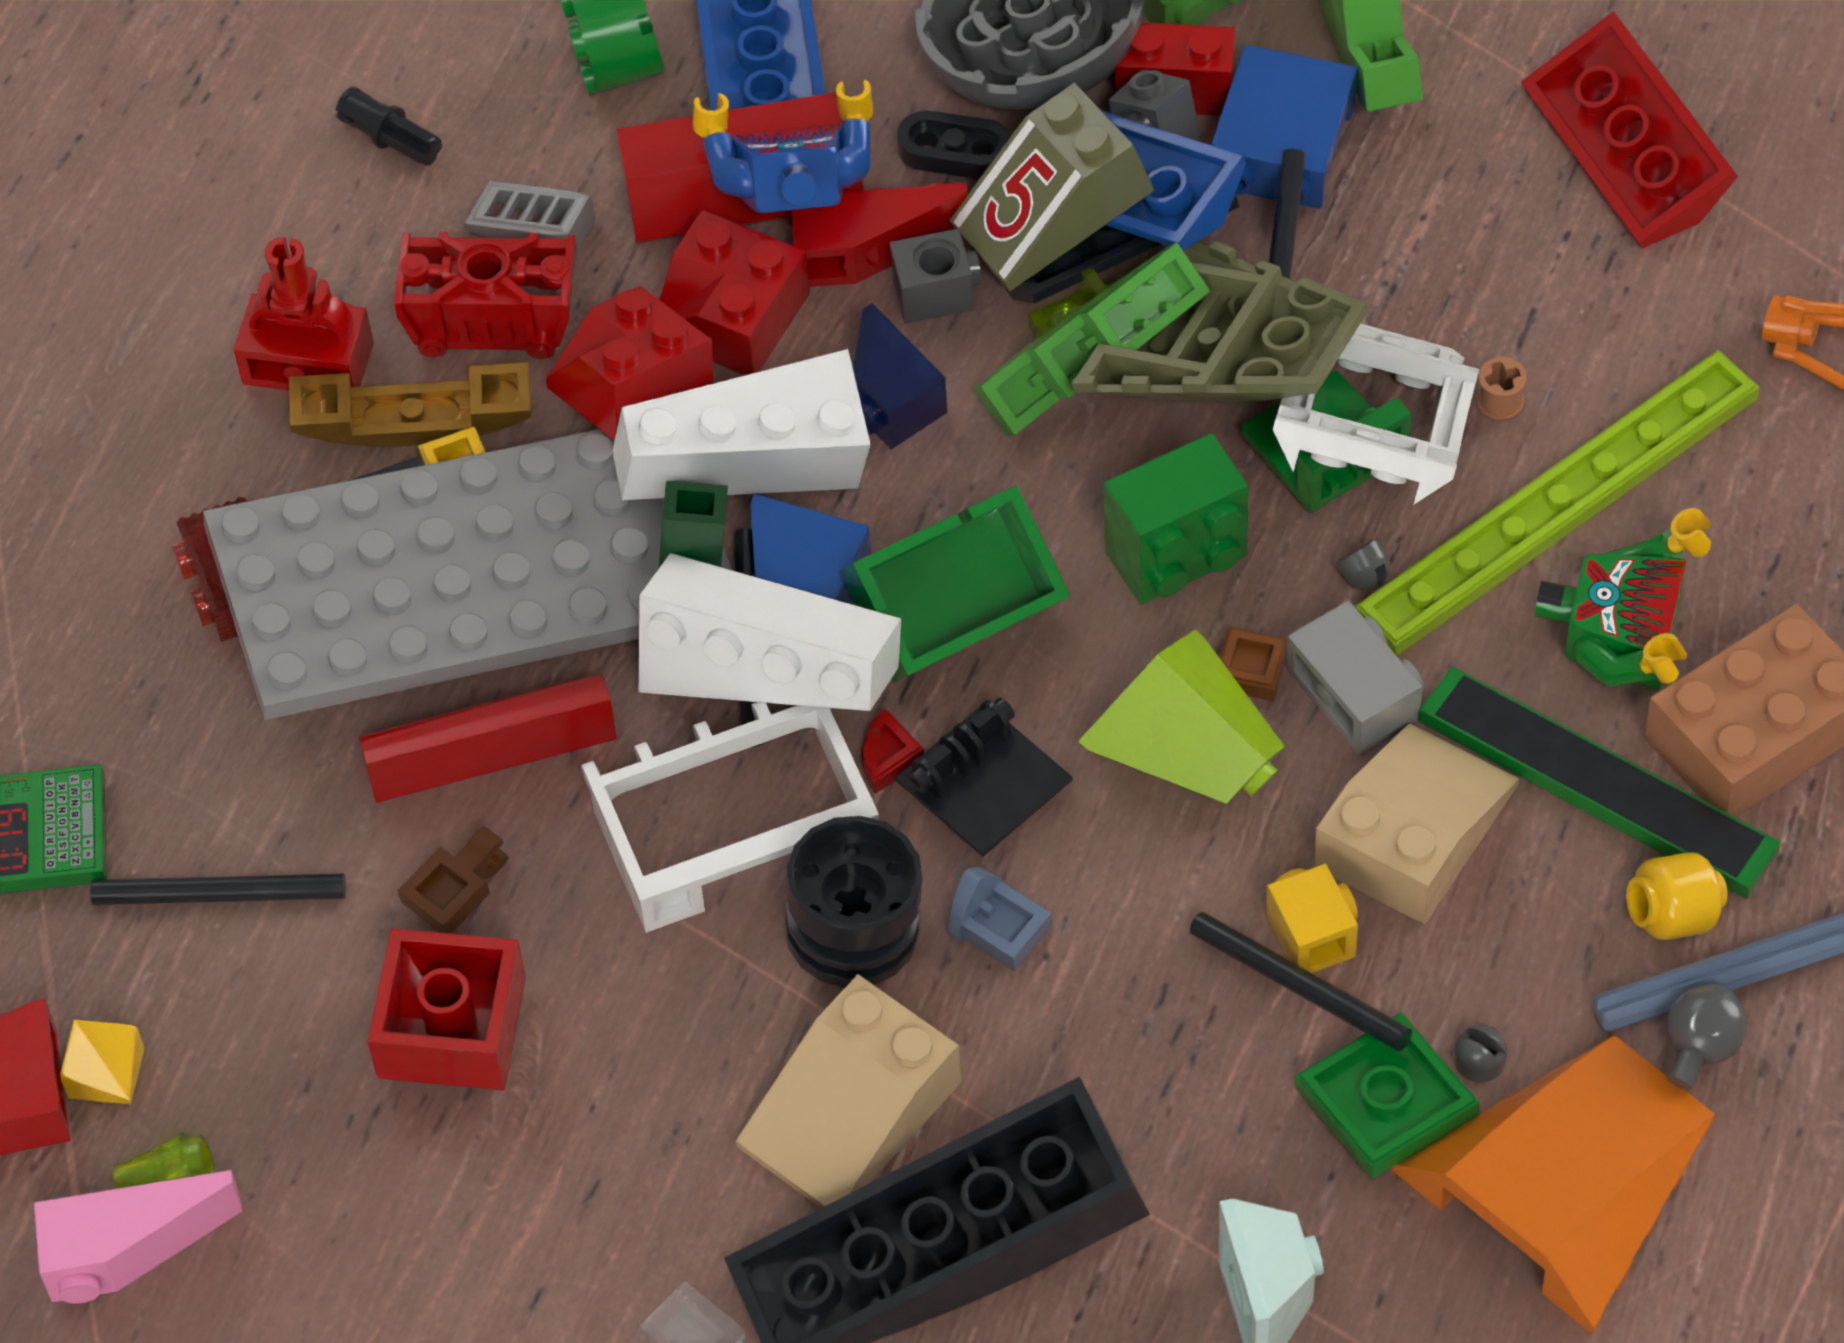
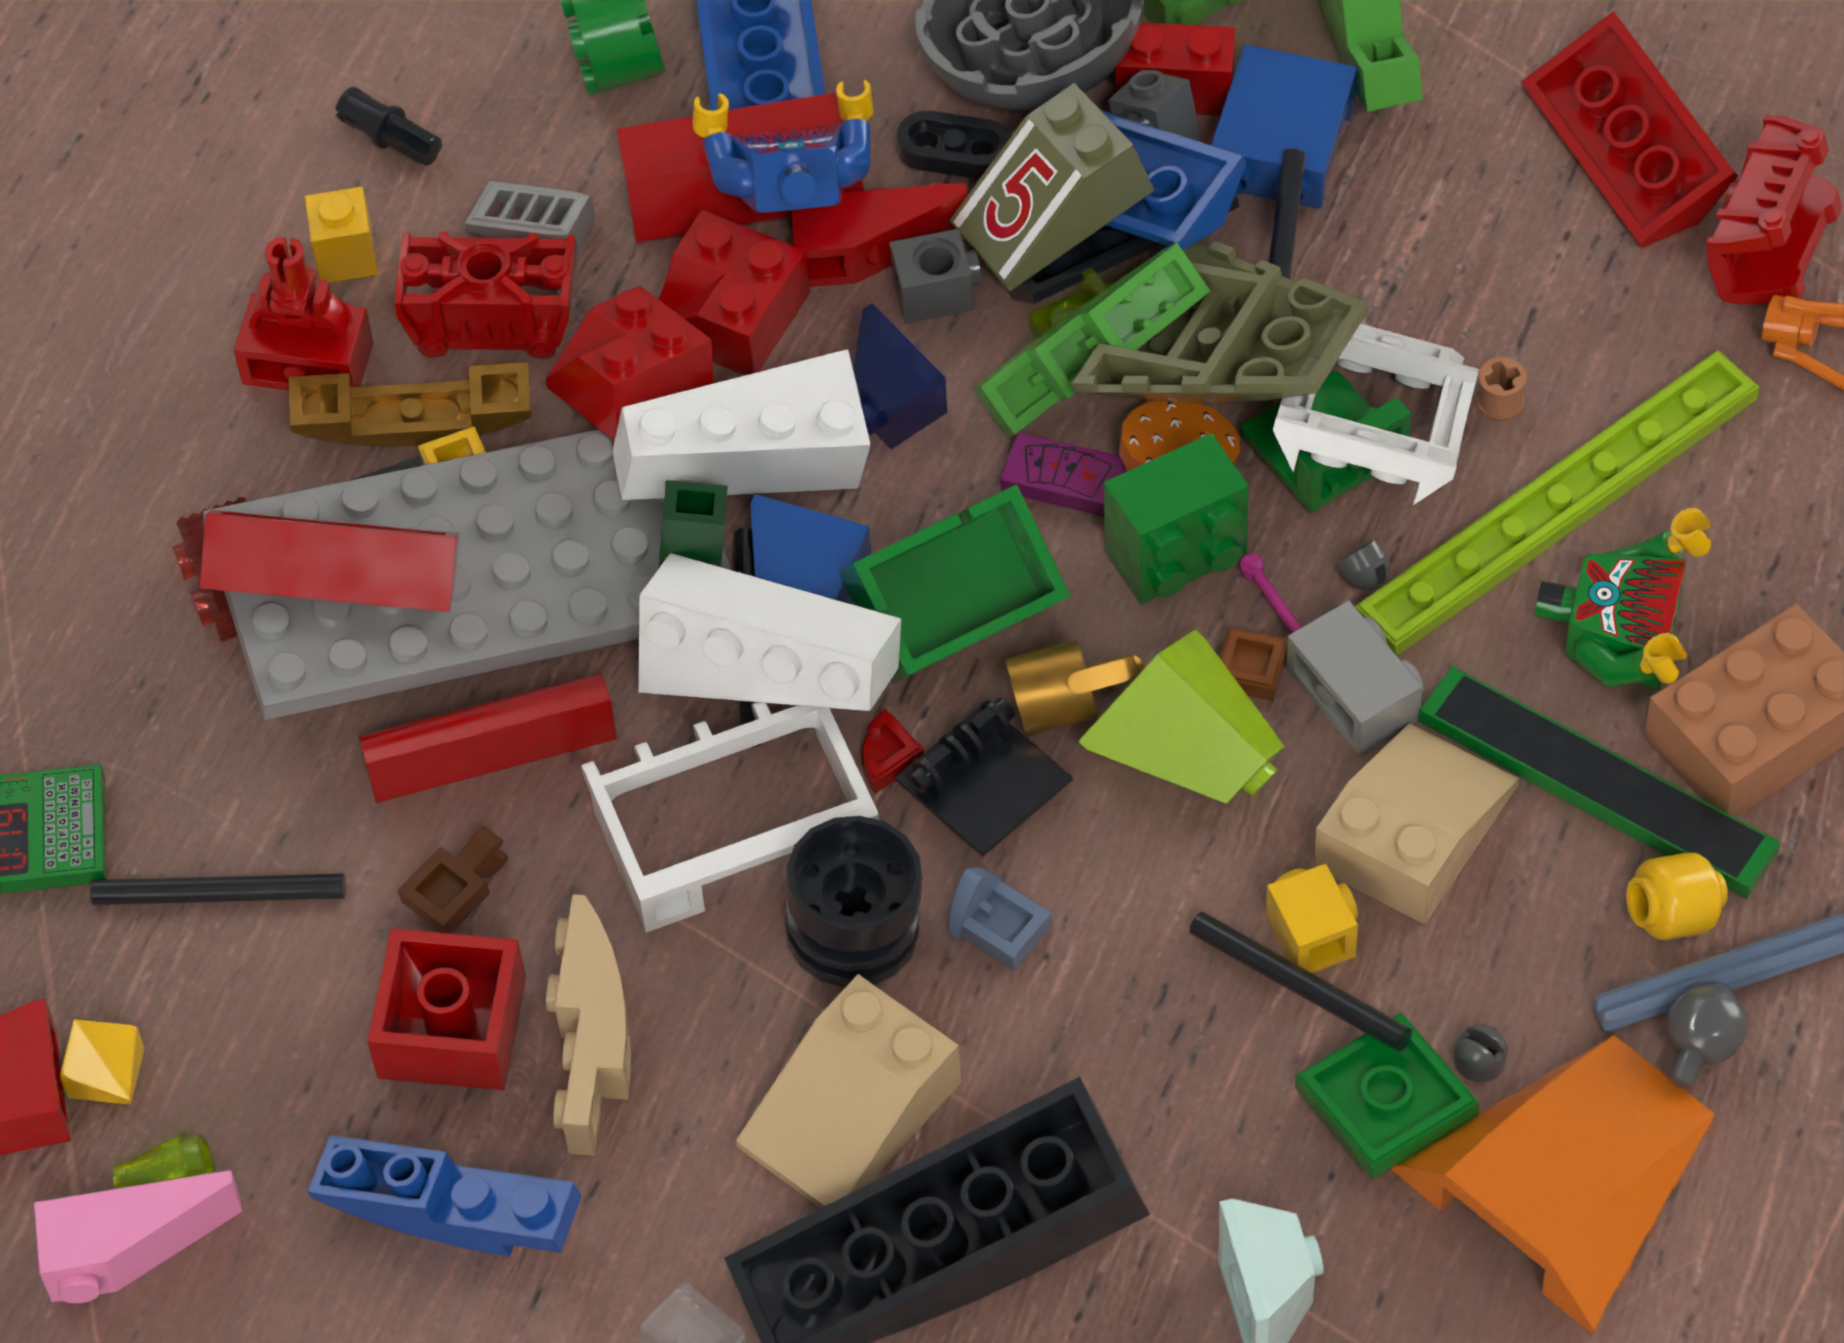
none -> red brick [200,510,459,612]
none -> yellow brick [305,186,379,283]
none -> blue slope [308,1135,582,1257]
none -> tan slope [546,894,632,1156]
none -> magenta tile [1000,432,1128,516]
none -> pearl gold piece [1005,639,1144,737]
none -> orange tile [1119,400,1240,471]
none -> dark pink hinge [1240,554,1302,634]
none -> red piece [1706,115,1842,305]

